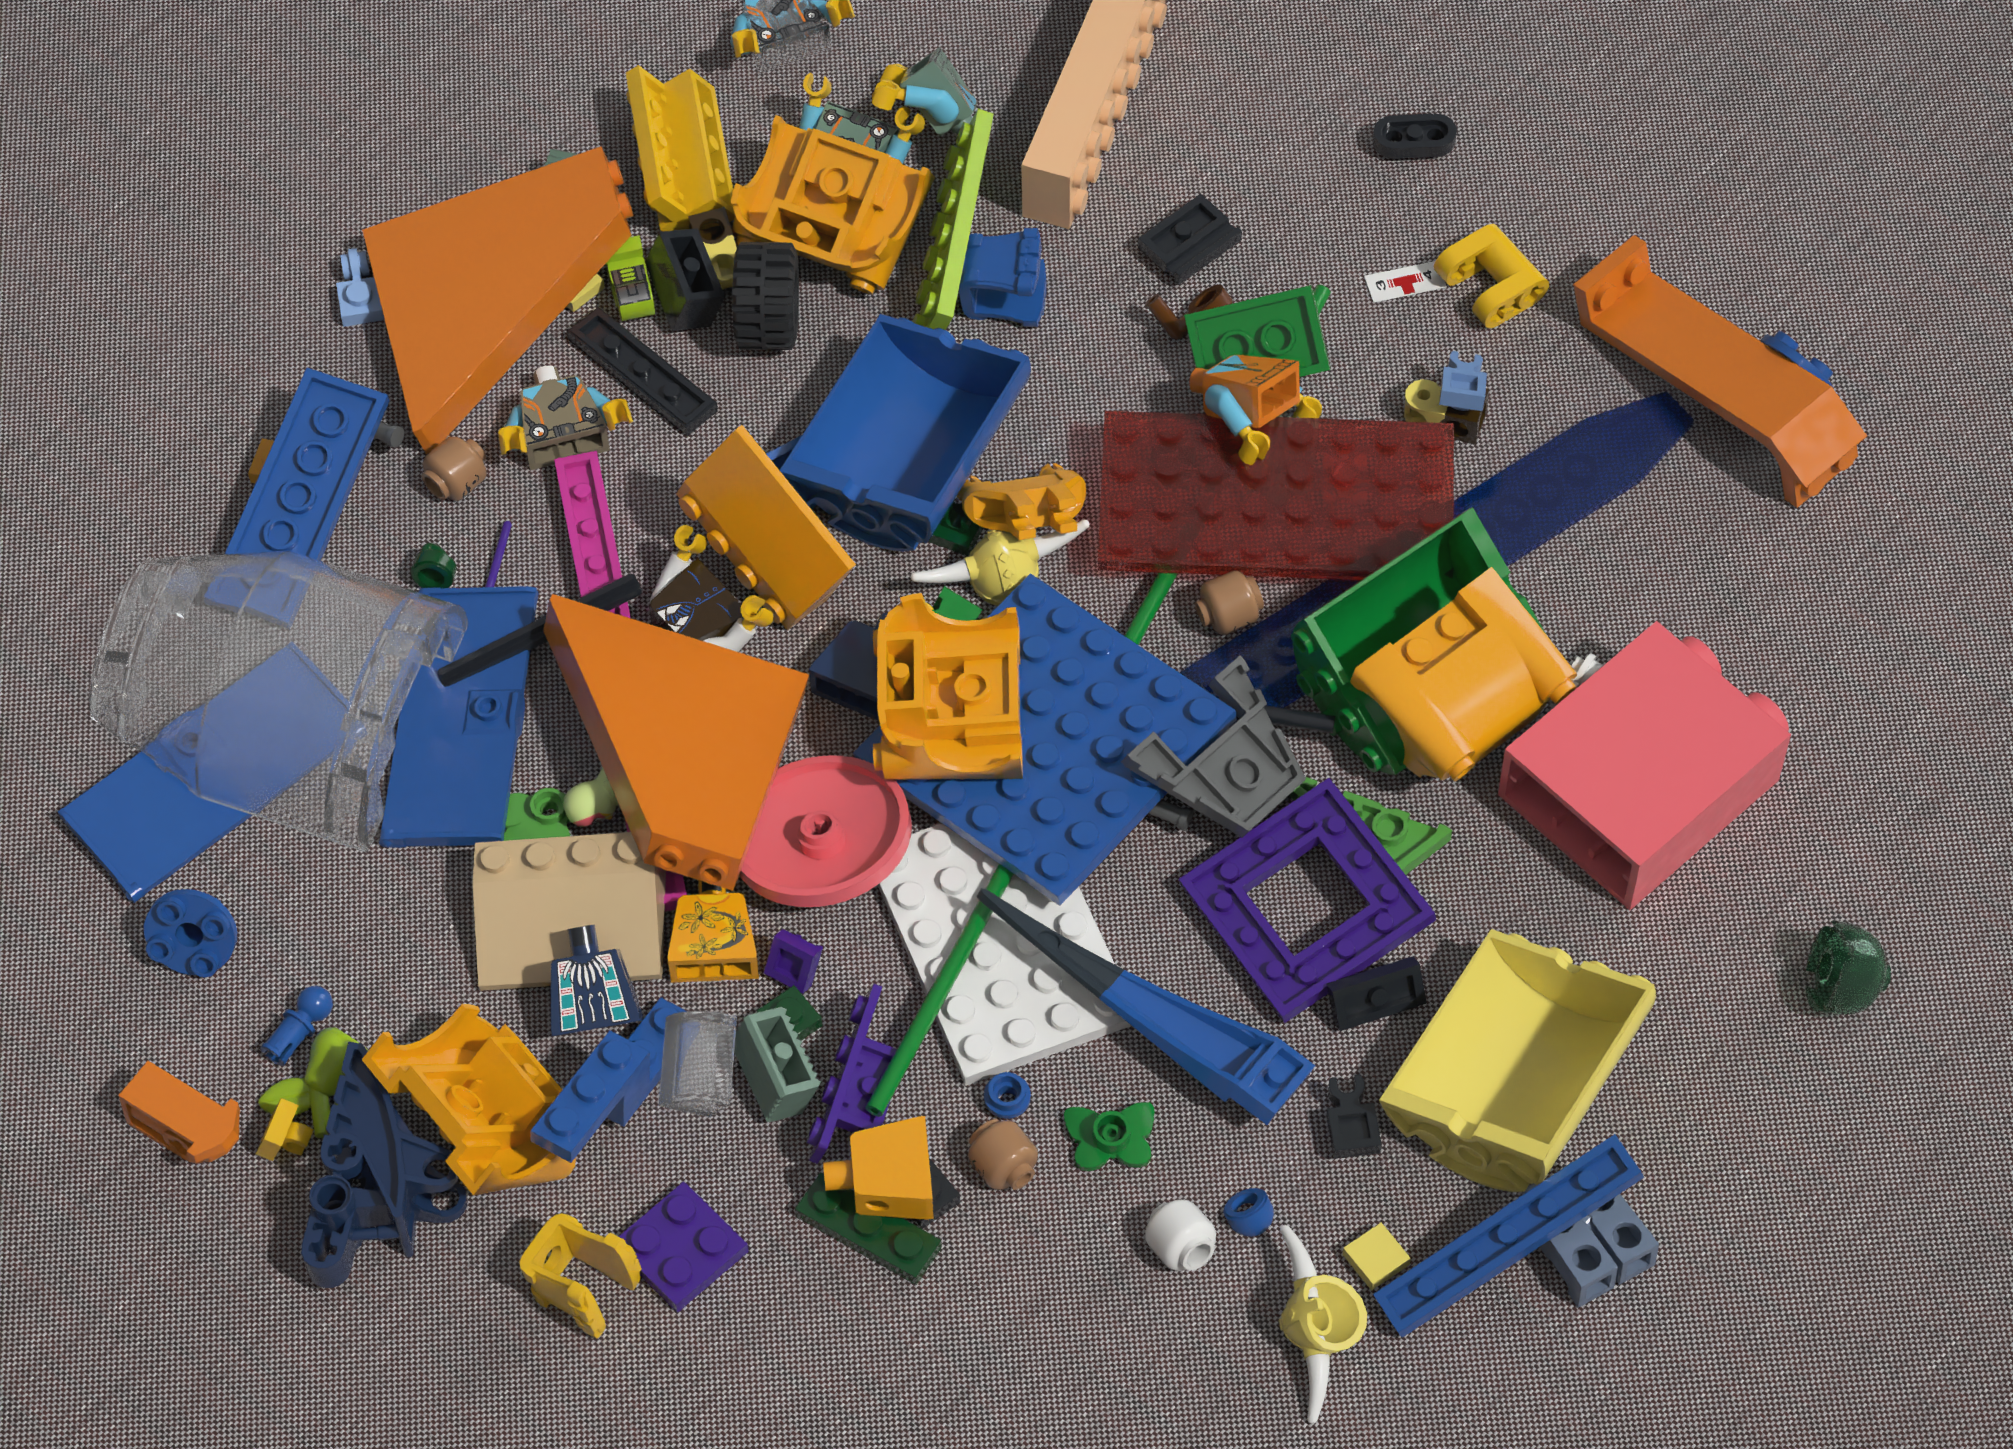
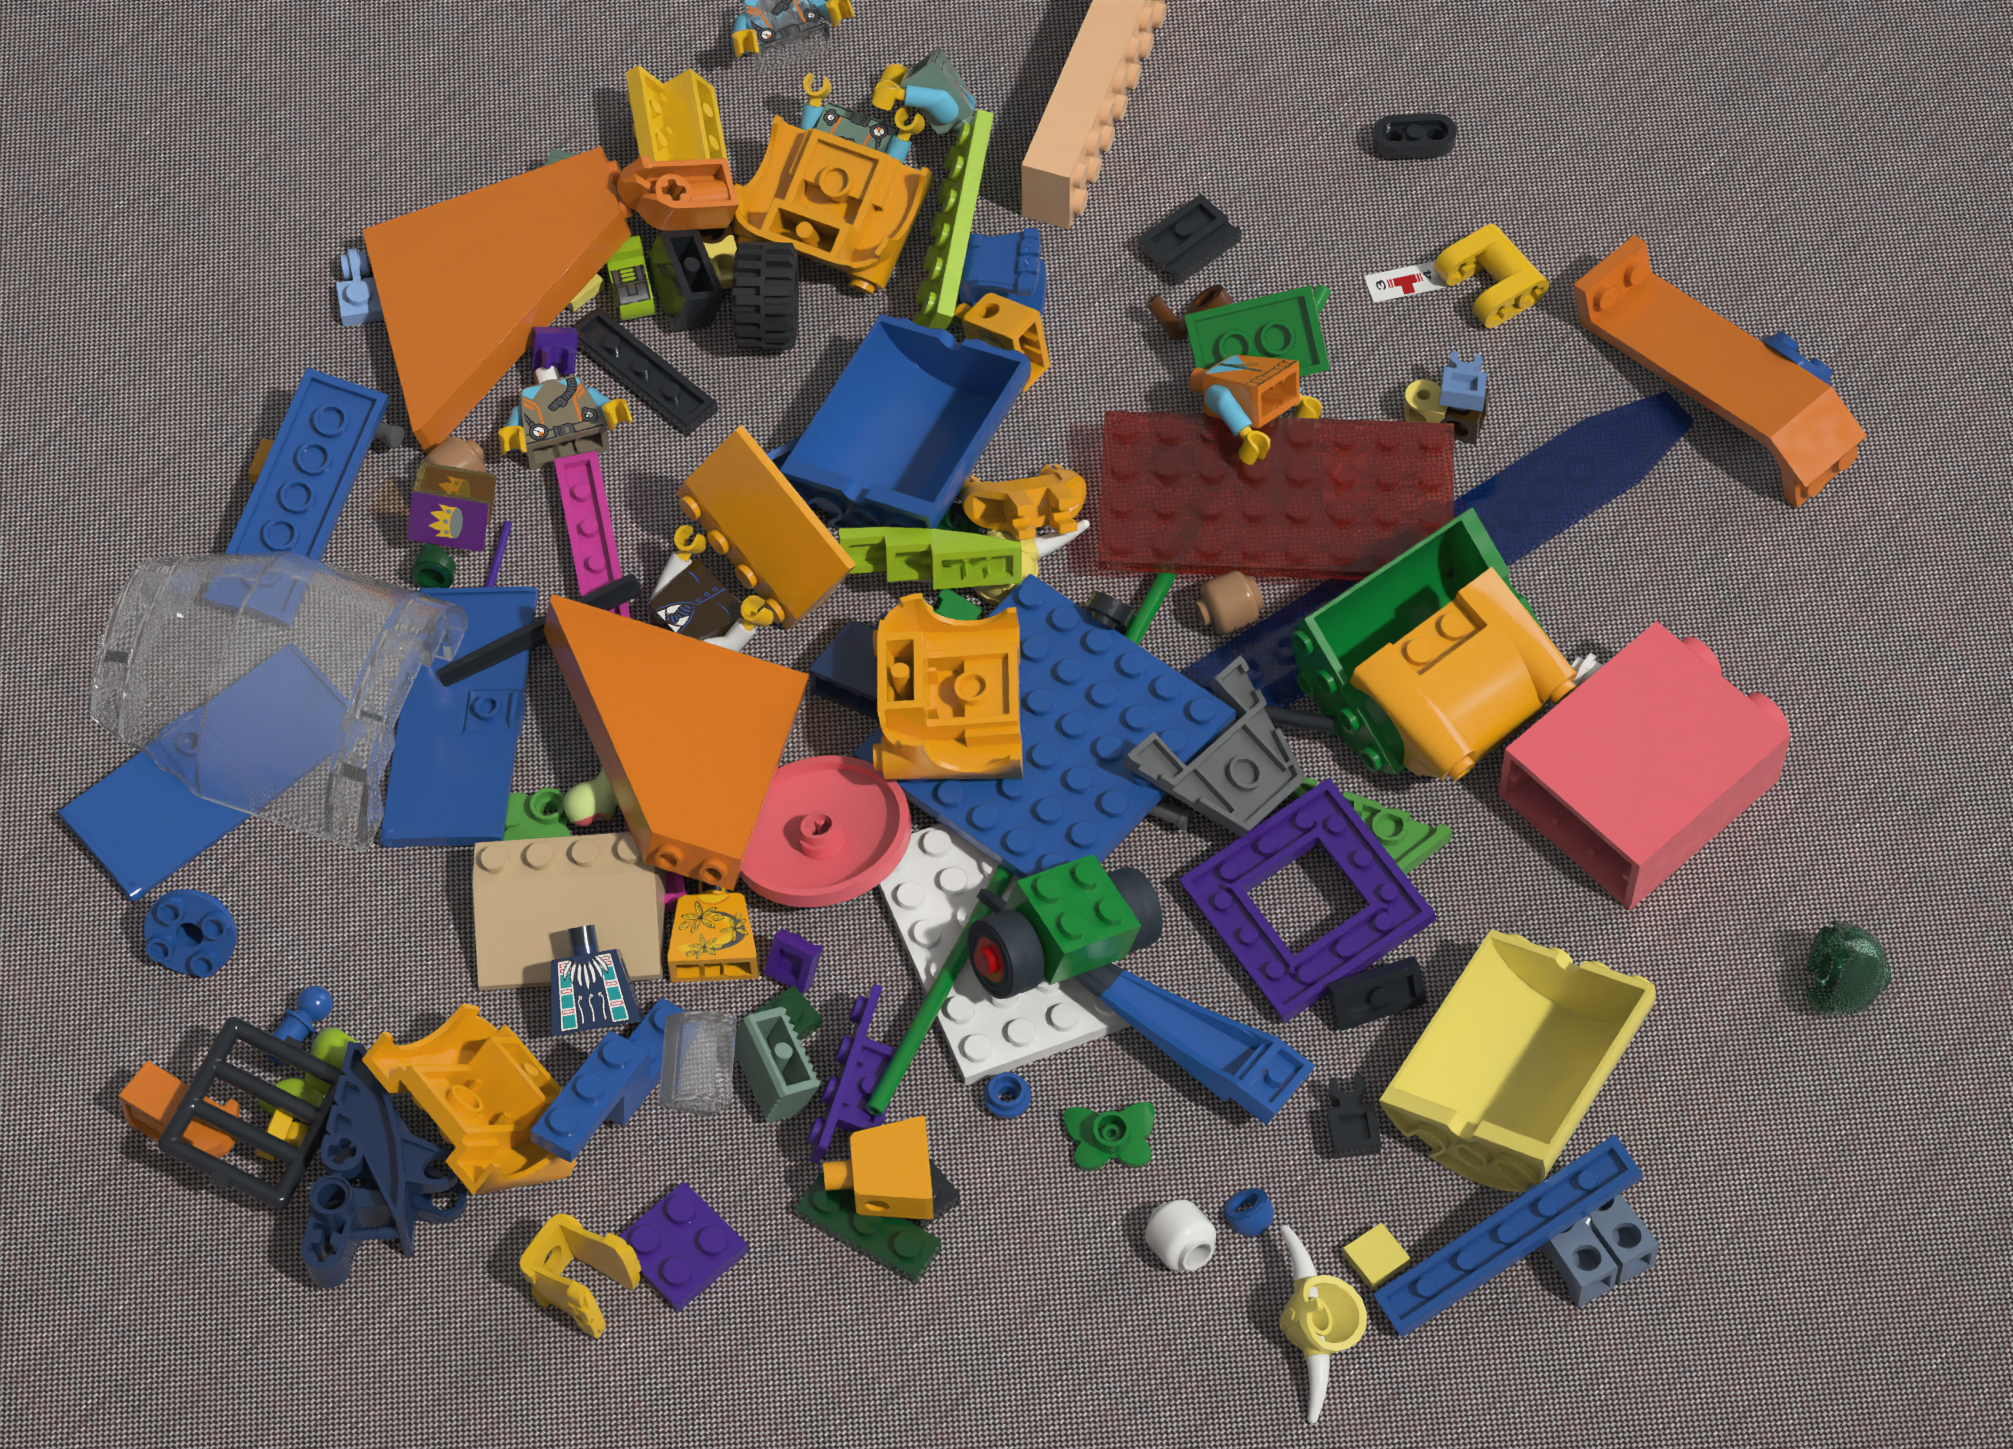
medium nougat head [968,1119,1038,1190] -> none
none -> black bar [158,1017,343,1209]
none -> piece [407,462,497,552]
none -> dark purple tile [529,327,578,374]
none -> orange piece [617,156,739,231]
none -> lime slope [838,527,1022,590]
none -> light orange torso [951,293,1051,393]
none -> brick [967,854,1163,999]
none -> black plate [1085,590,1135,632]

